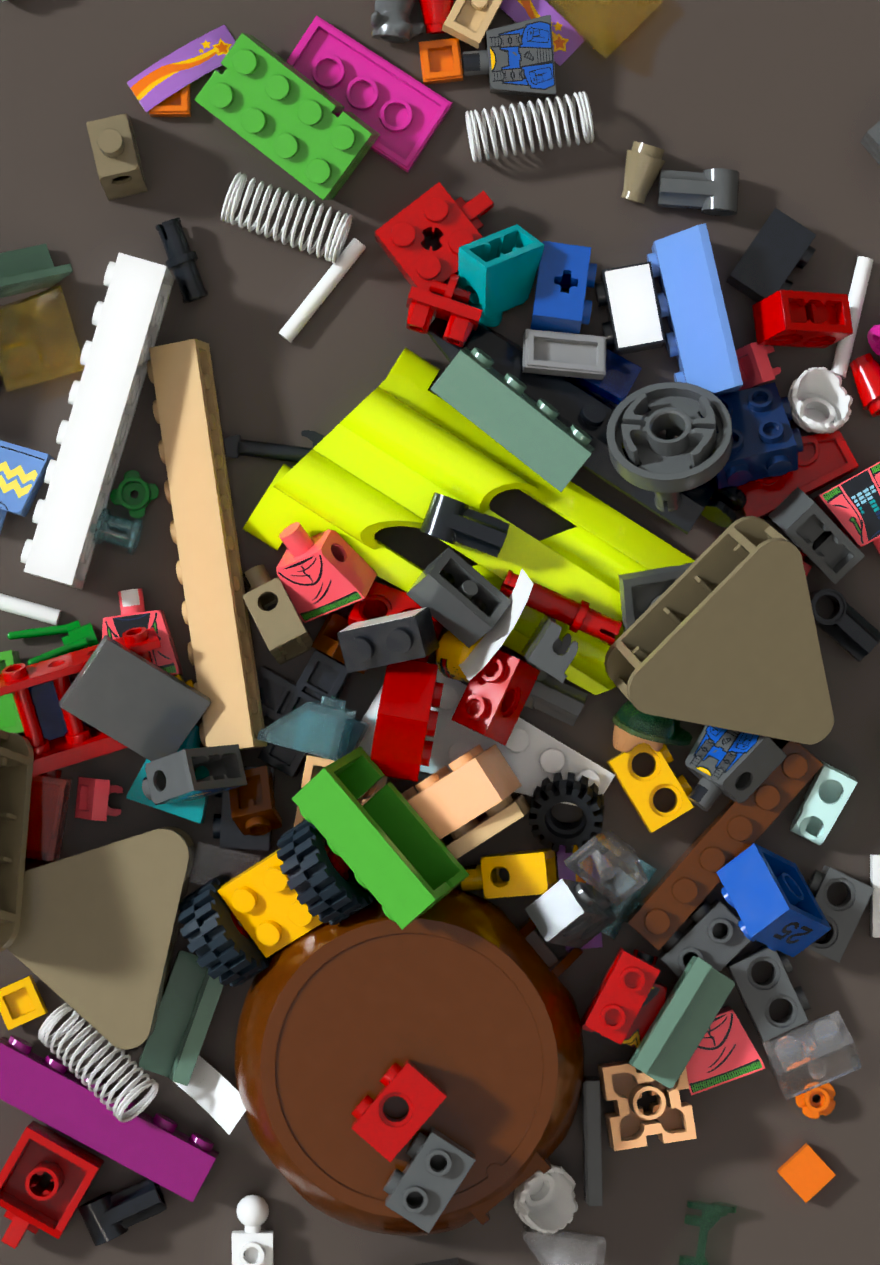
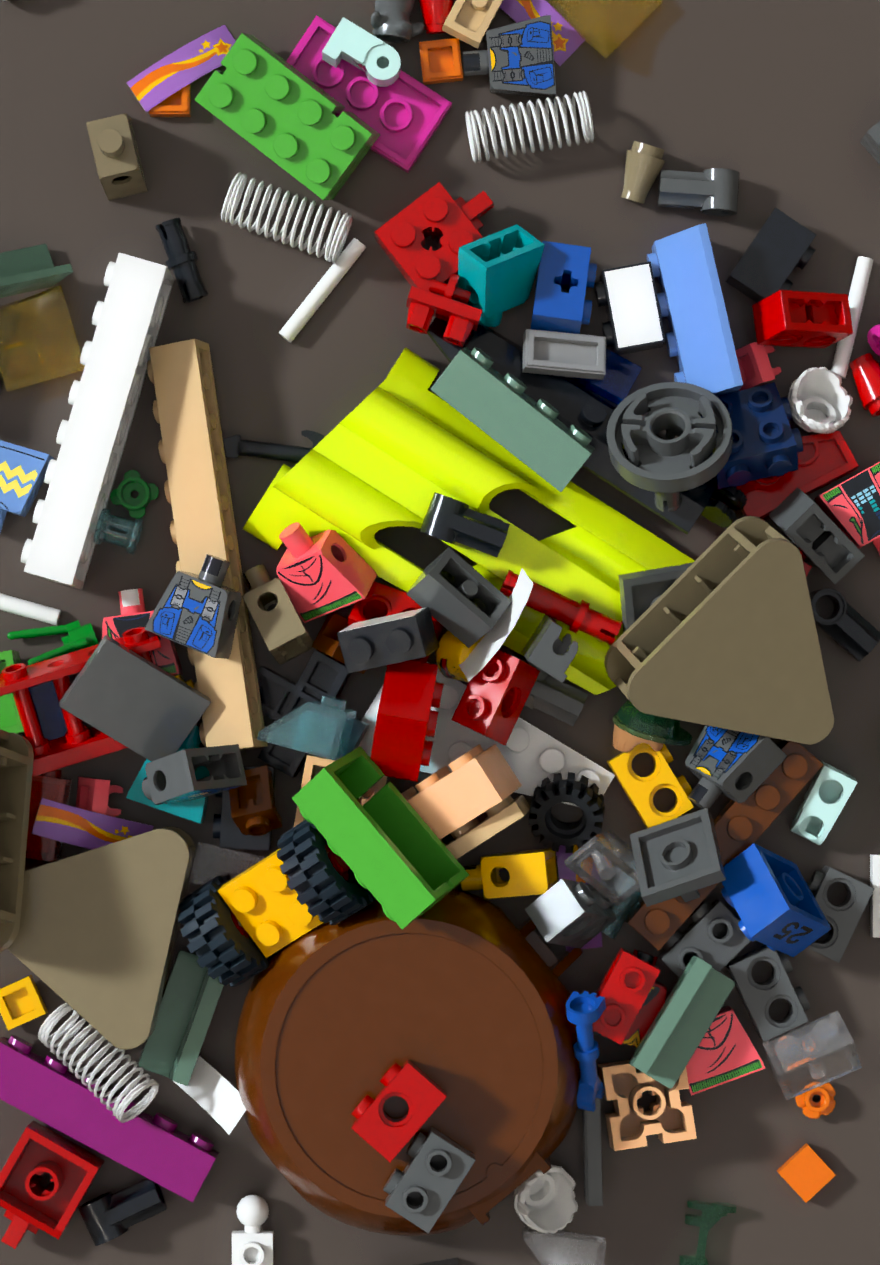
none -> medium lavender sticker [31,798,153,850]
none -> torso [145,554,242,659]
none -> light aqua leg [322,17,401,87]
none -> blue piece [565,991,606,1112]
none -> dark grey hinge [630,808,726,907]

